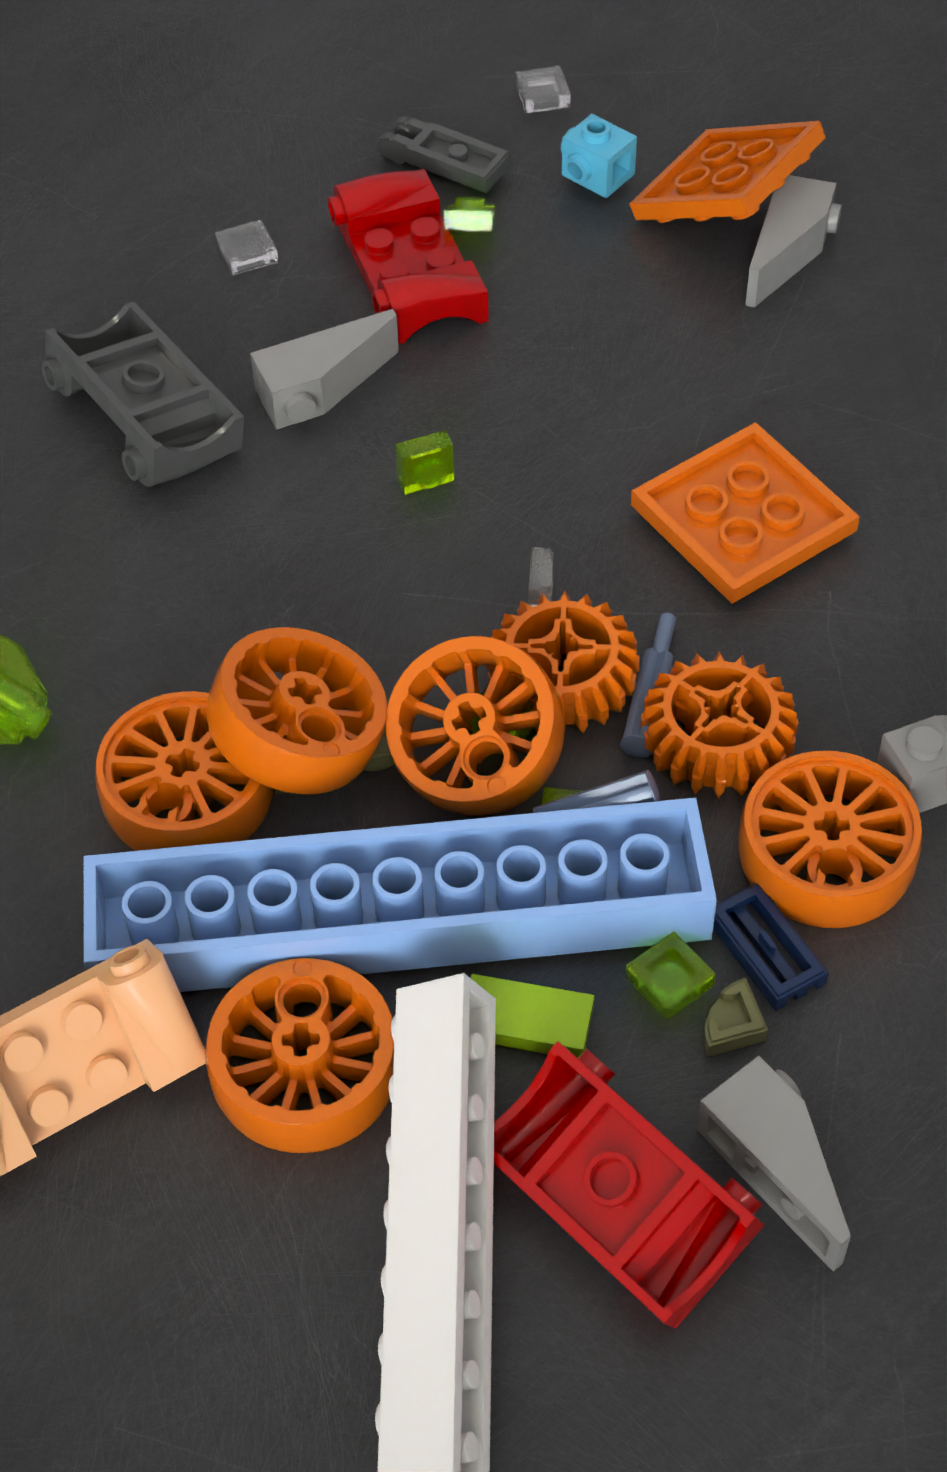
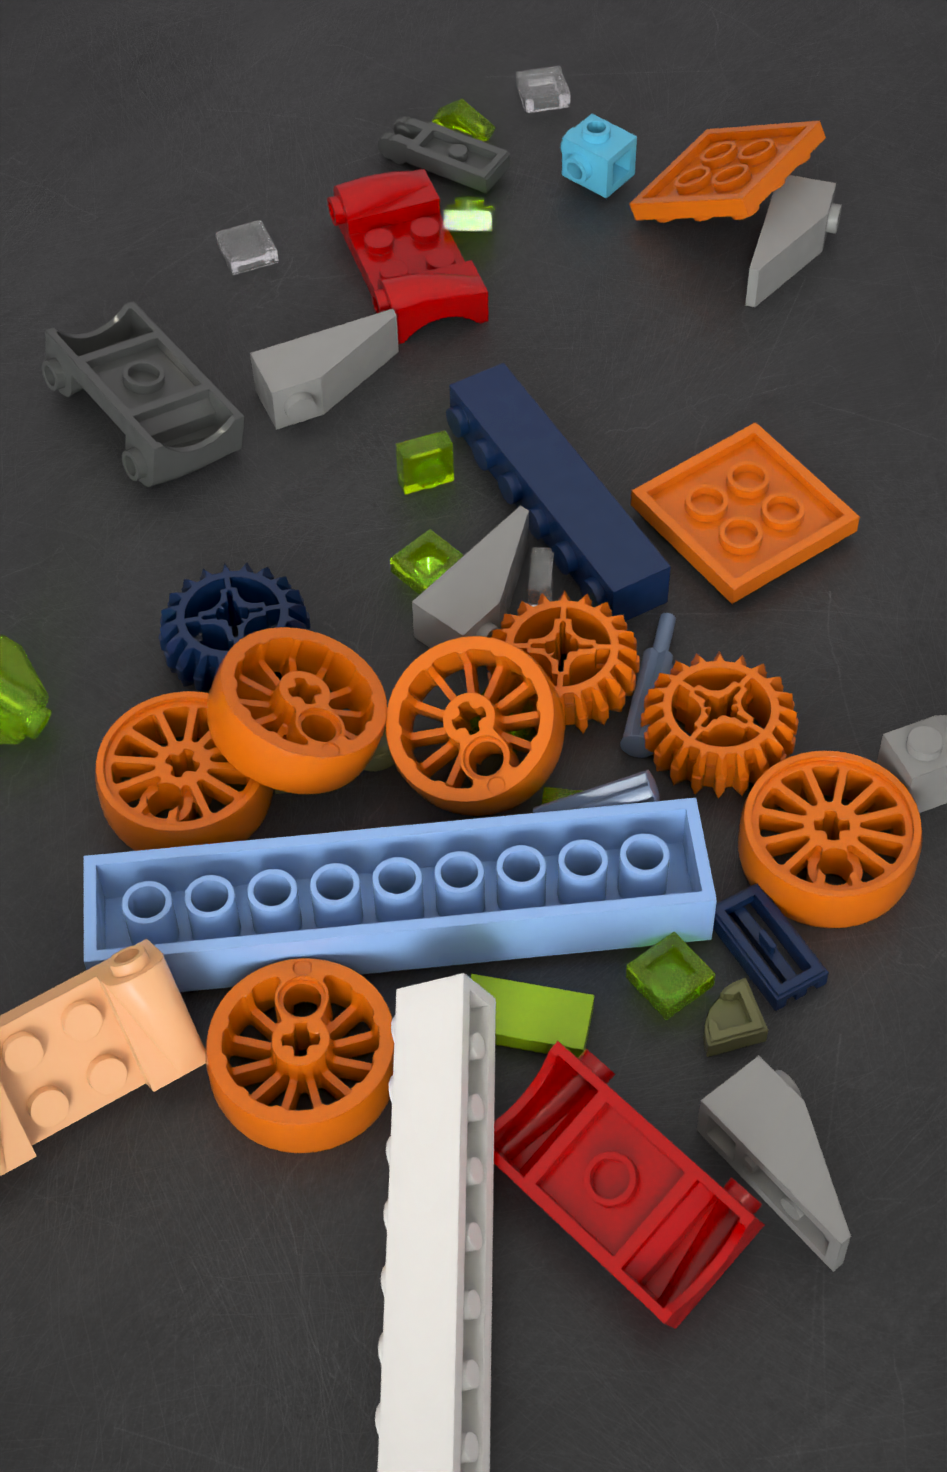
none -> dark blue gear [159,562,311,693]
none -> clear neon green plate [390,529,464,595]
none -> light grey slope [412,505,529,670]
none -> clear neon green tile [432,98,496,141]
none -> dark blue brick [446,363,671,621]

